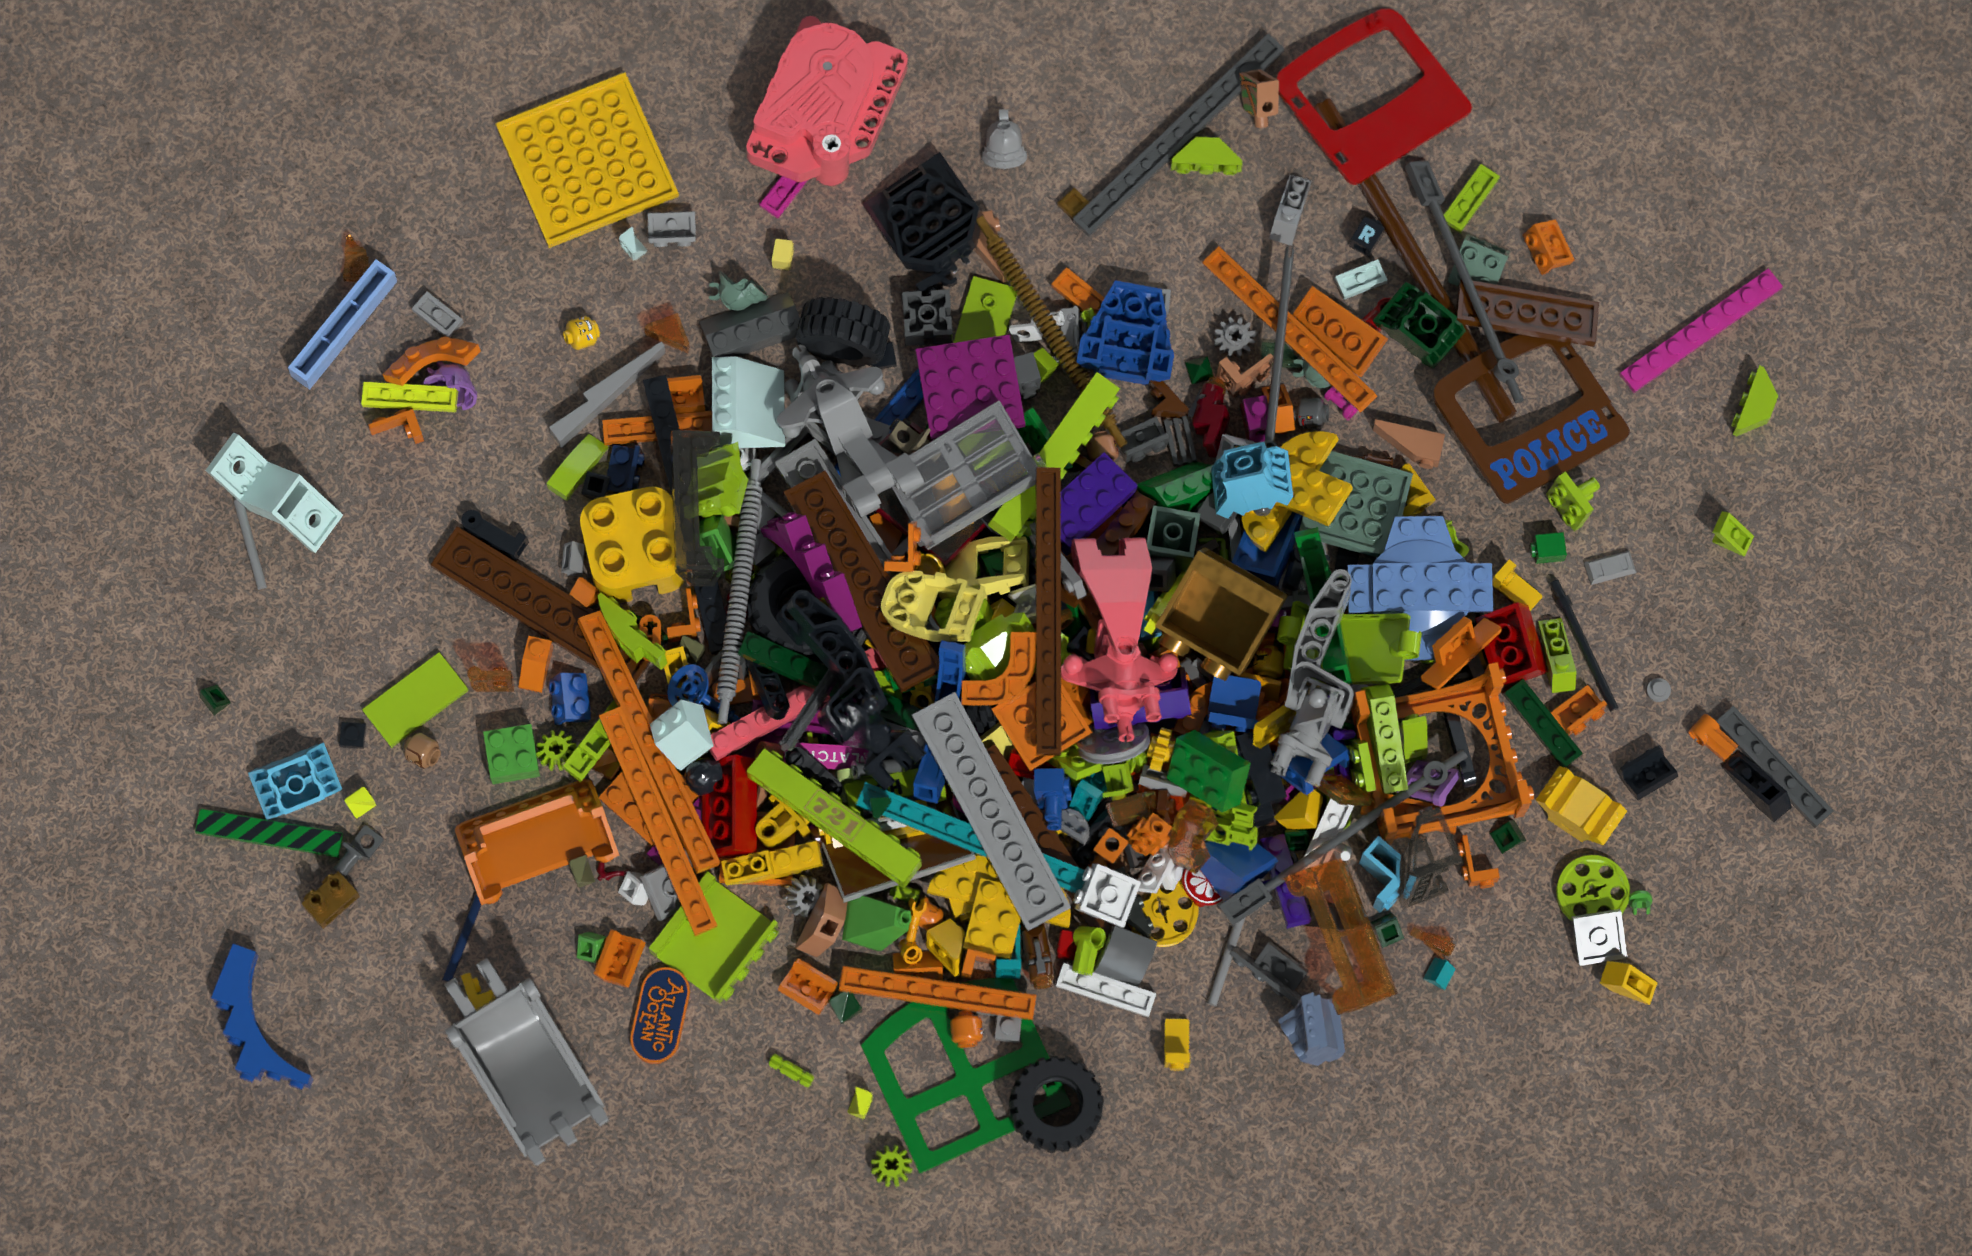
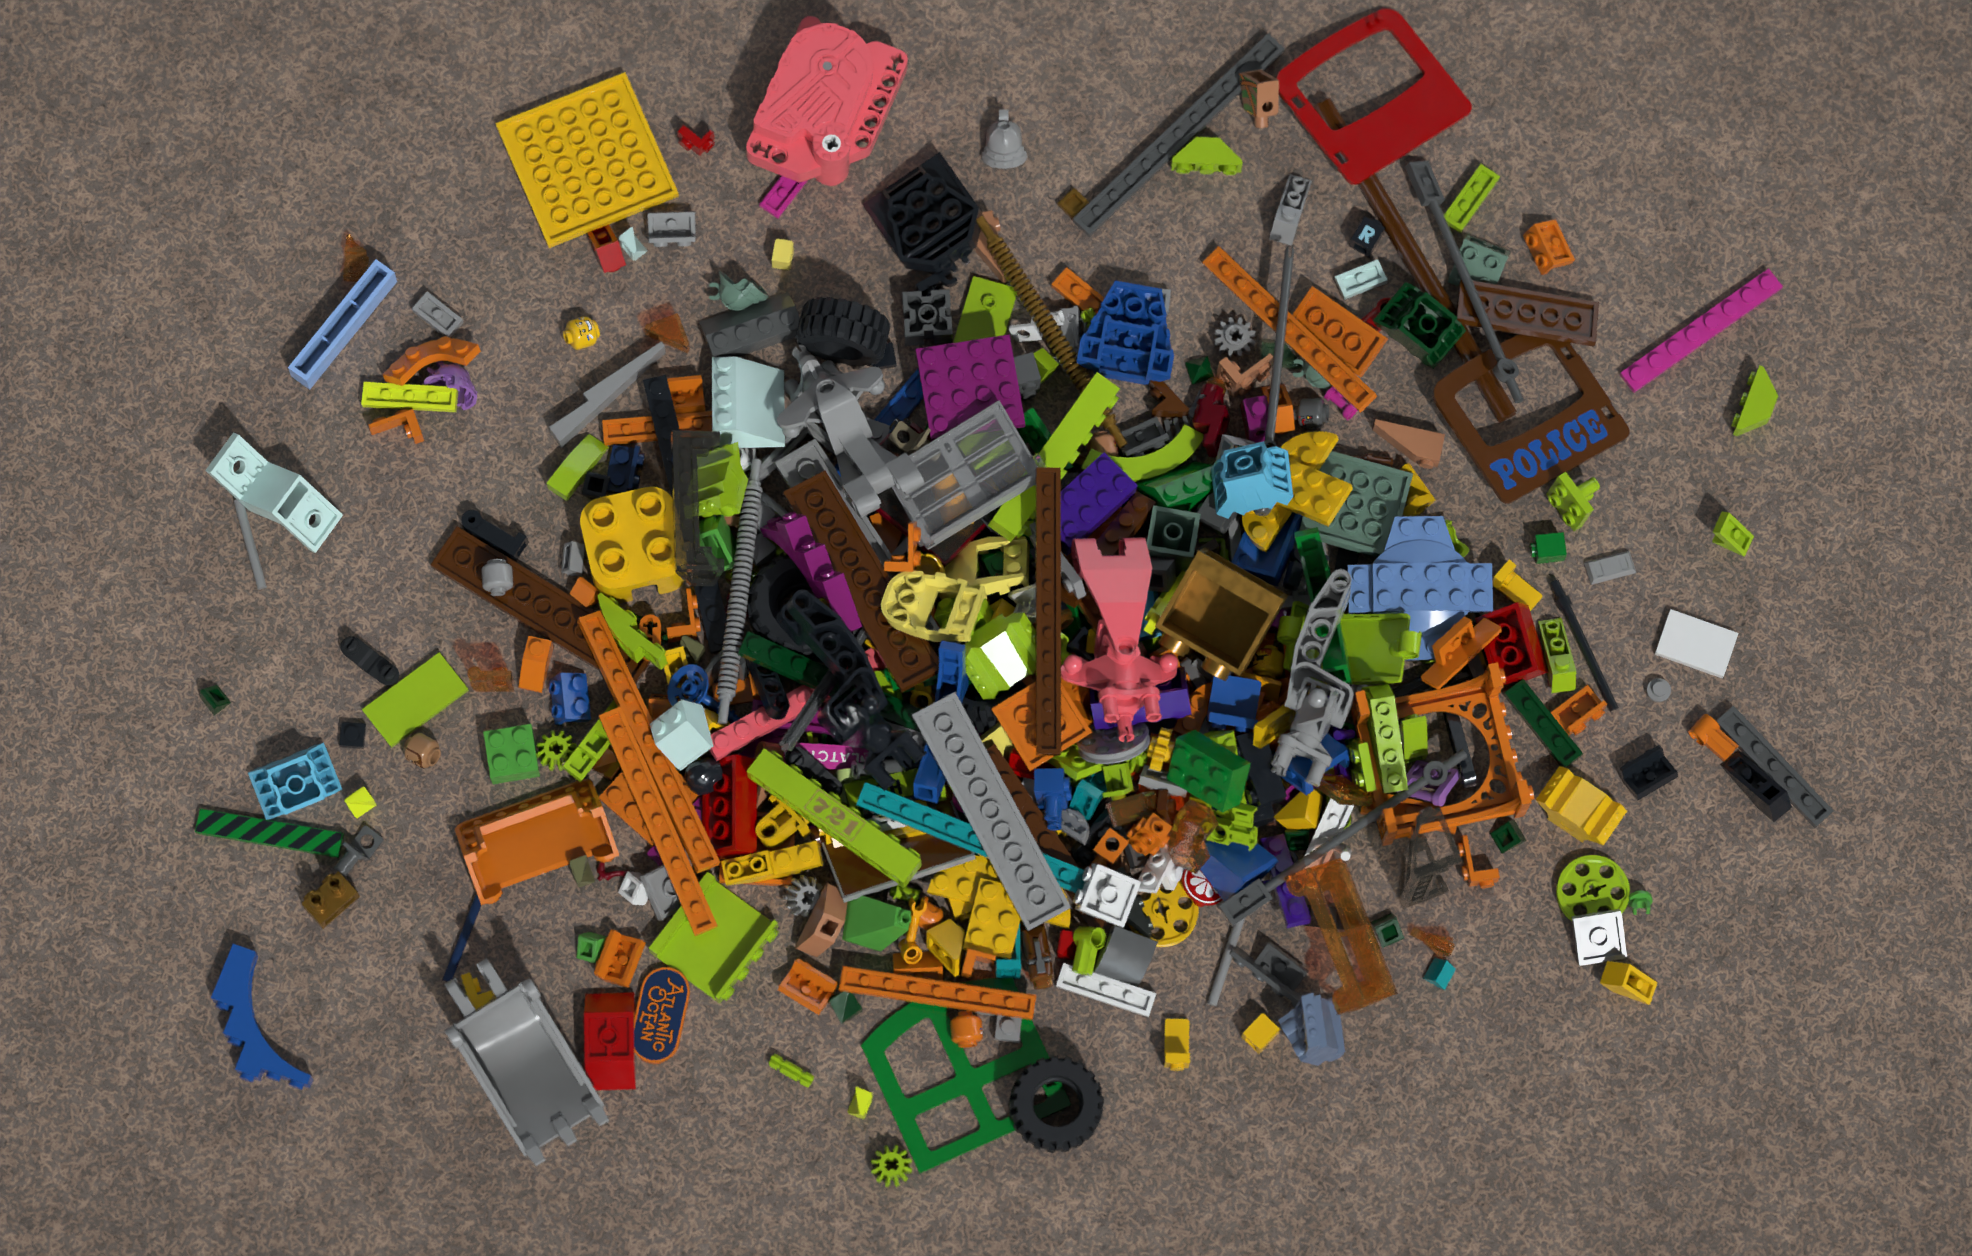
dark green slope [869,797,892,820] -> none
orange plate [962,632,1036,706] -> none
medium azure piece [1359,836,1401,913] -> none
none -> black piece [340,636,399,686]
none -> light grey head [482,559,513,596]
none -> red slope [584,992,636,1091]
none -> red slope [587,224,626,273]
none -> red bracket [678,125,715,156]
none -> lime tile [1079,424,1204,482]
none -> yellow panel [1241,1013,1280,1054]
none -> white tile [1655,609,1738,679]

